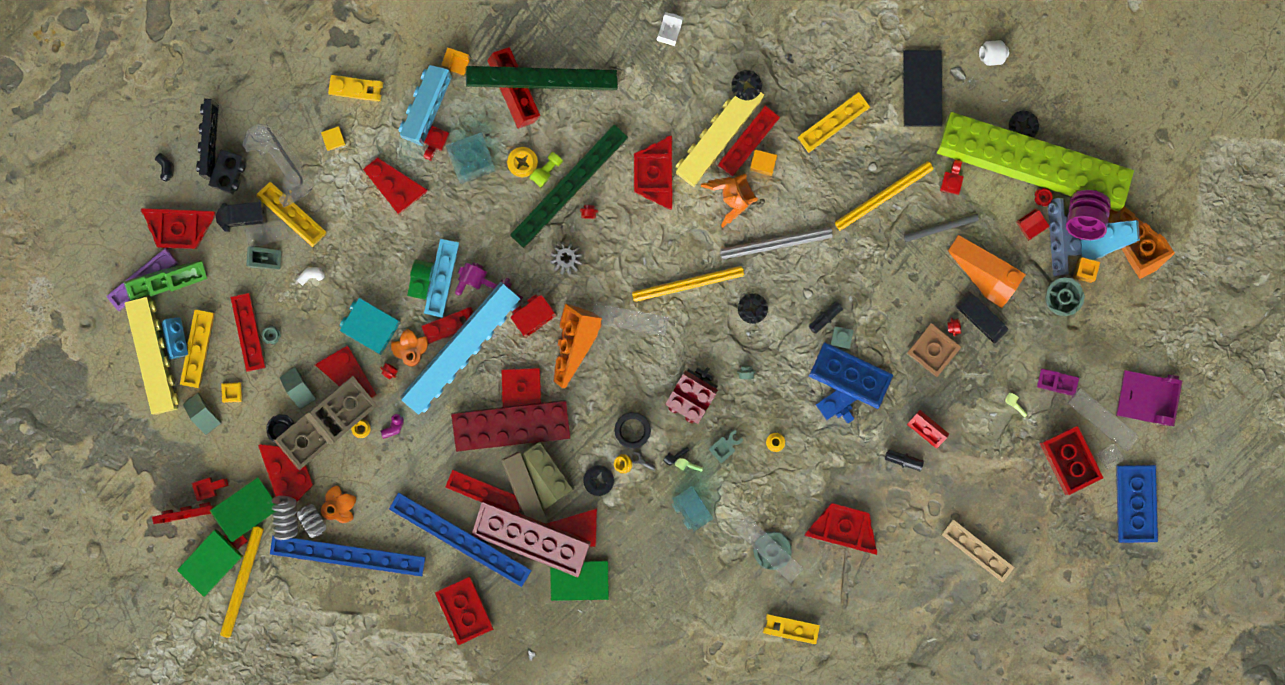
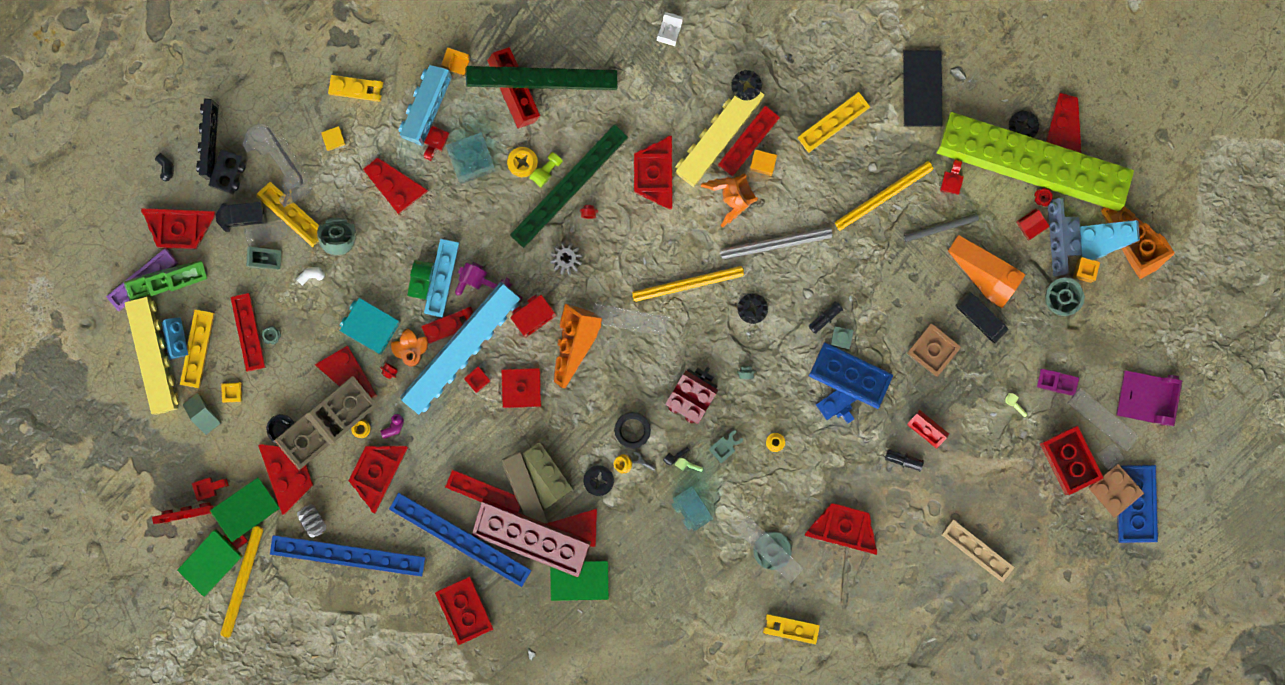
light grey piece [272,496,298,540] -> none
sand green slope [279,367,316,409] -> none
orange plate [320,485,357,523] -> none
dark red plate [451,400,571,452] -> none
red plate [947,318,962,336] -> none
white head [979,40,1009,66] -> none
magenta wheel [1066,190,1111,240] -> none
none -> sand green cylinder [317,218,356,256]
none -> red wing [348,446,409,514]
none -> red plate [464,366,491,393]
none -> red wing [1045,93,1082,153]
none -> medium nougat plate [1089,464,1144,518]

